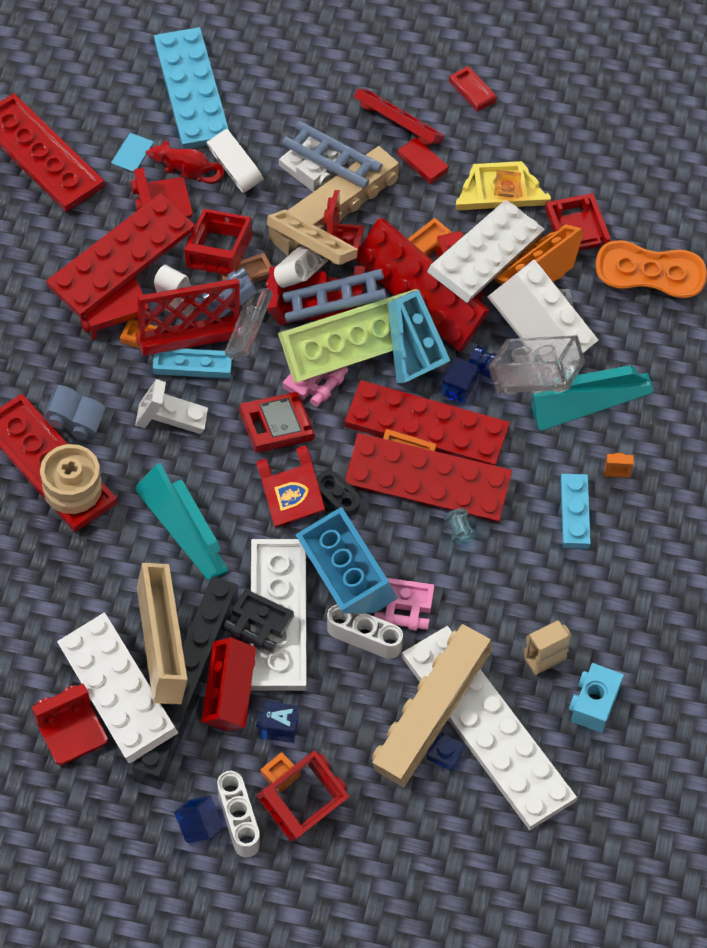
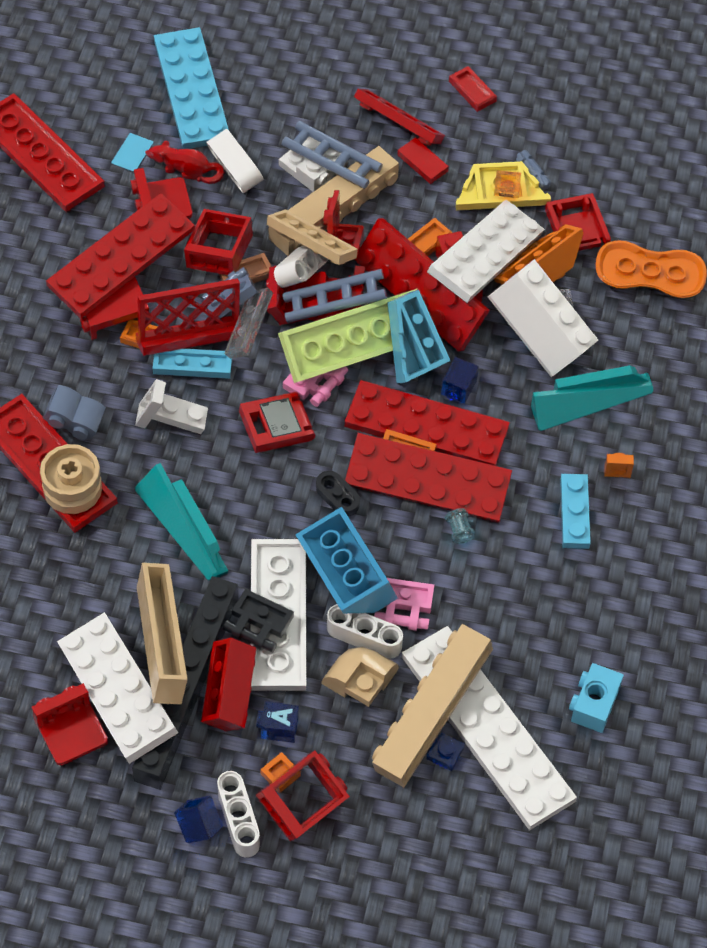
white beam [154,265,195,317] -> none
red flag [256,445,326,528] -> none
clear blue wheel [467,345,502,379] -> none
clear brick [489,335,585,394] -> none
tan brick [524,620,571,675] -> none
none -> tan brick [322,647,398,707]
none -> sand blue axle [516,150,551,191]

